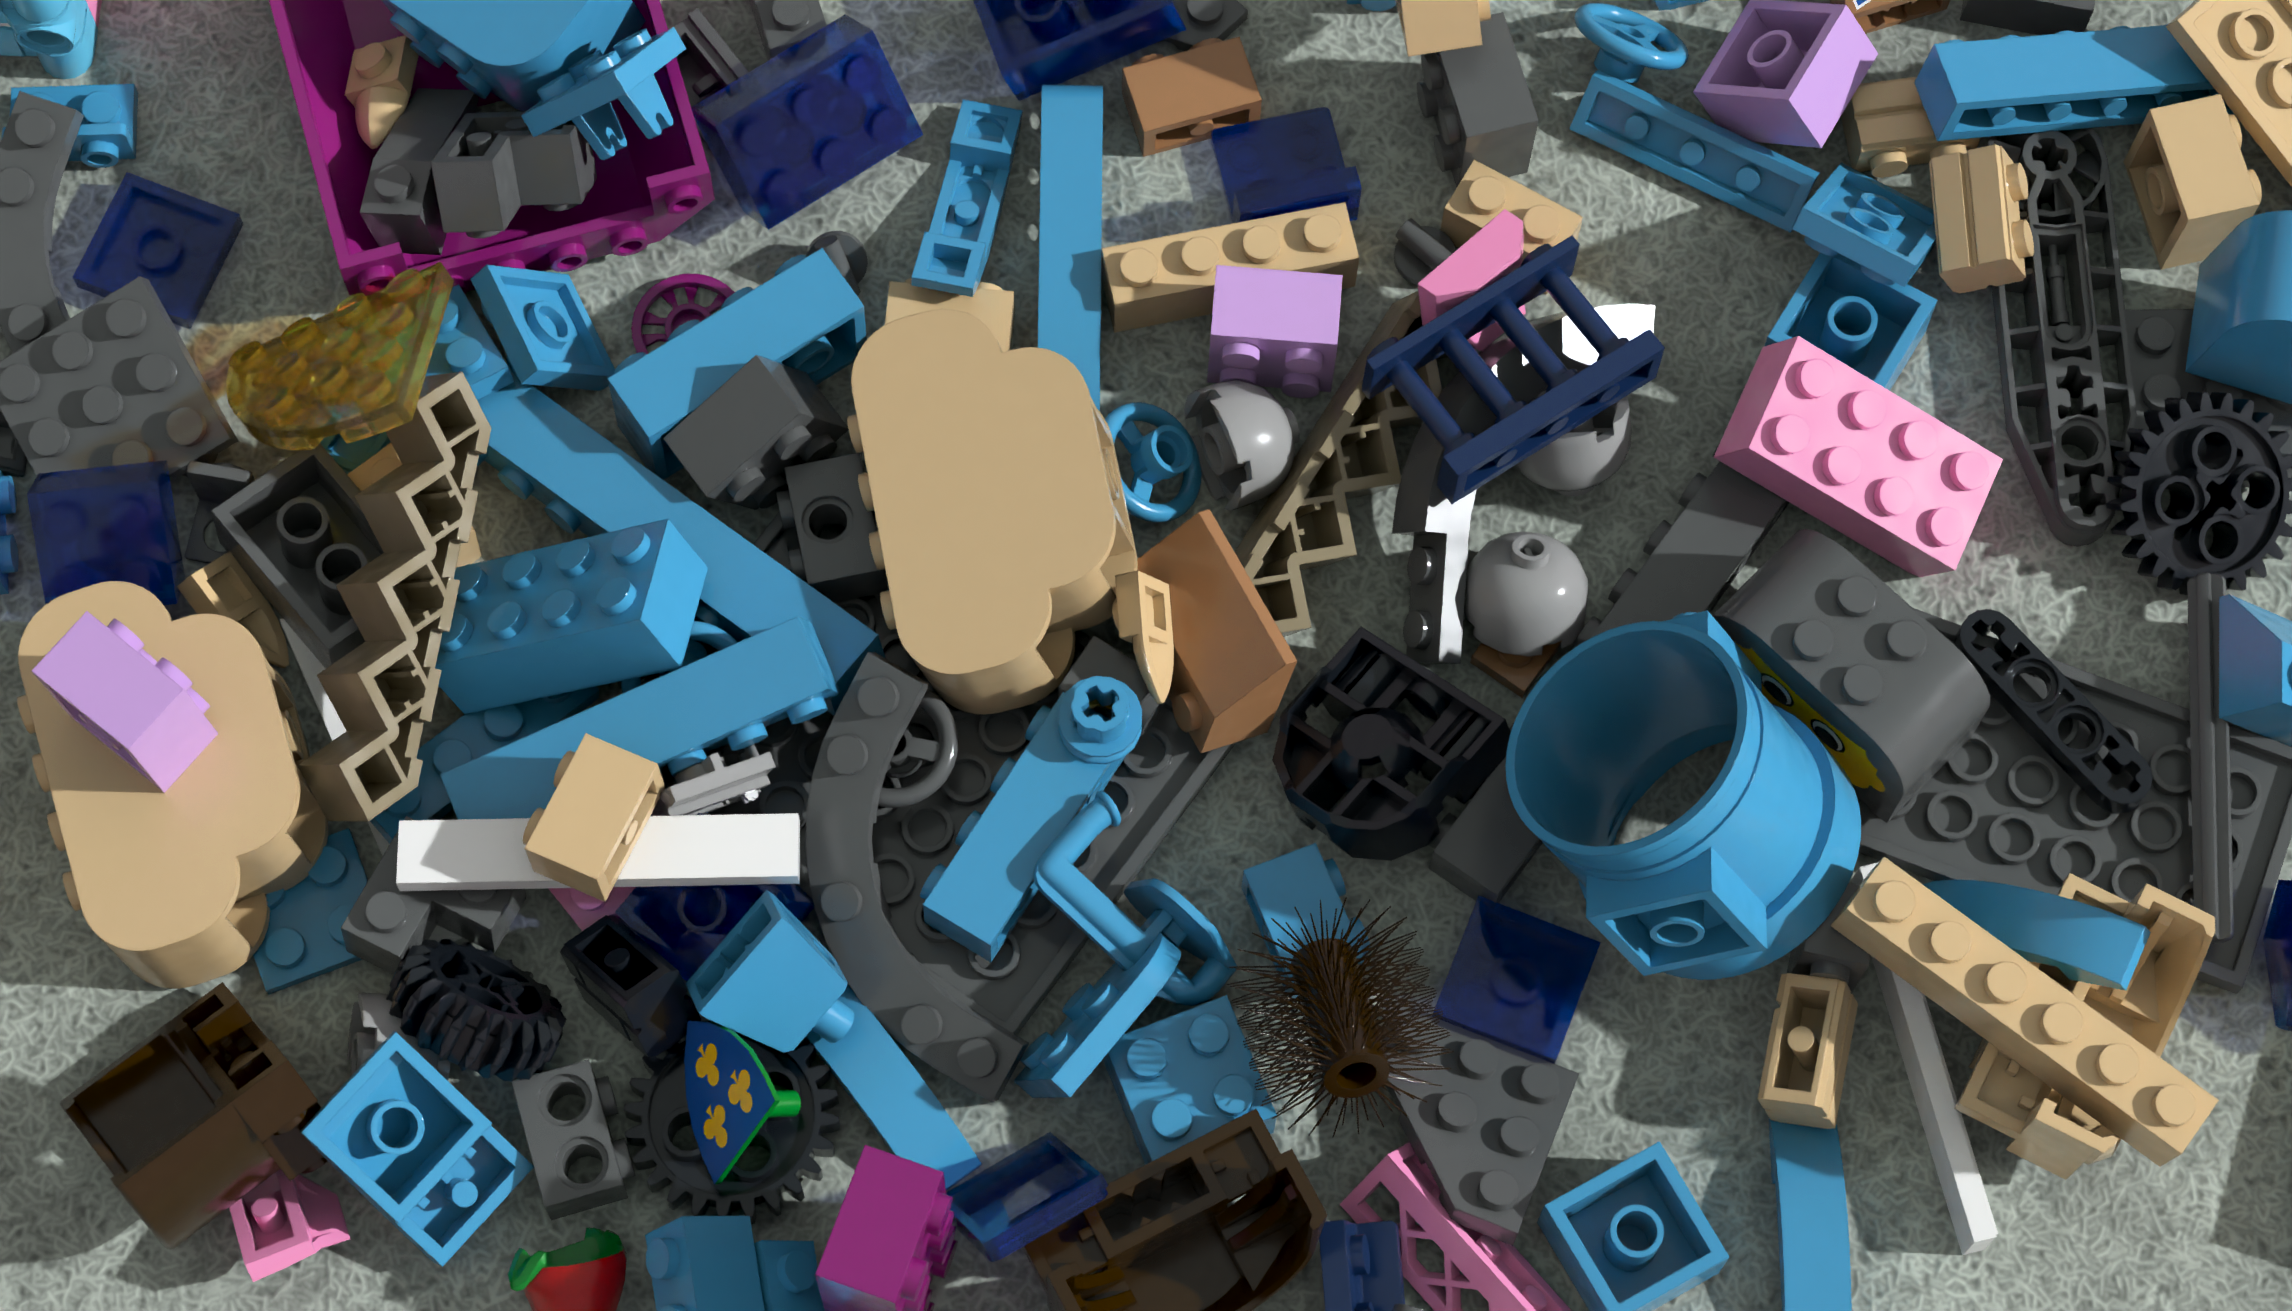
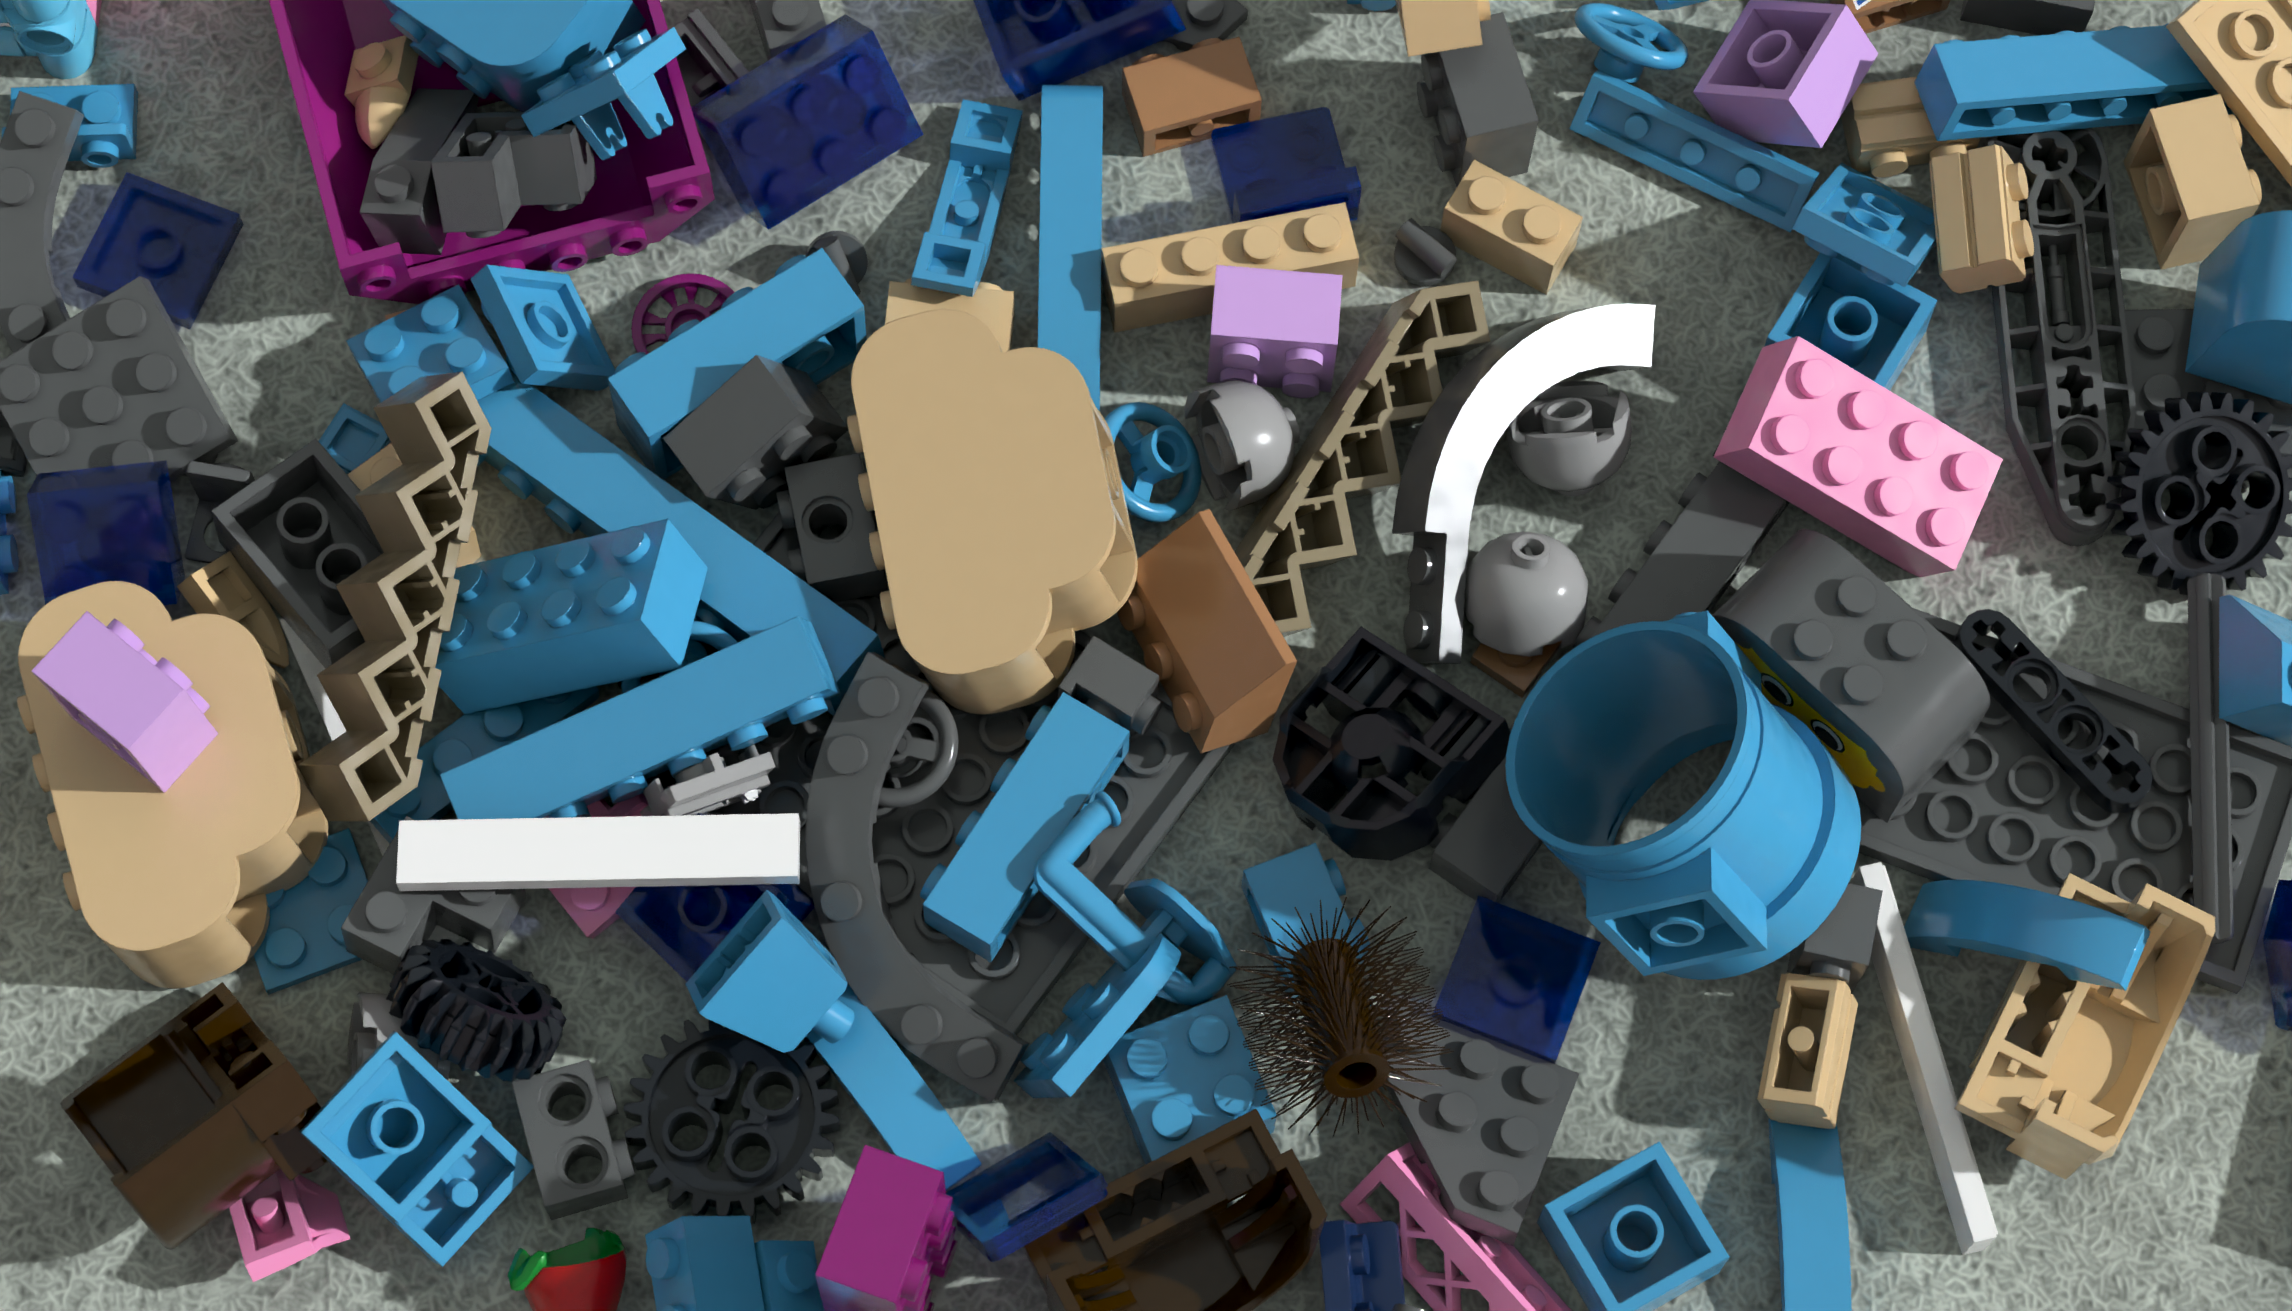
clear yellow plate [226,262,454,450] -> none
tan brick [523,733,665,902] -> none
black brick [560,915,702,1057] -> none
blue shield [684,1021,801,1185] -> none
dark azure piece [1058,676,1142,764] -> none
tan plate [1112,570,1174,704] -> none
dark blue fence [1361,235,1665,504] -> none
bright pink slope [1418,209,1526,351] -> none
tan brick [1830,857,2219,1167] -> none

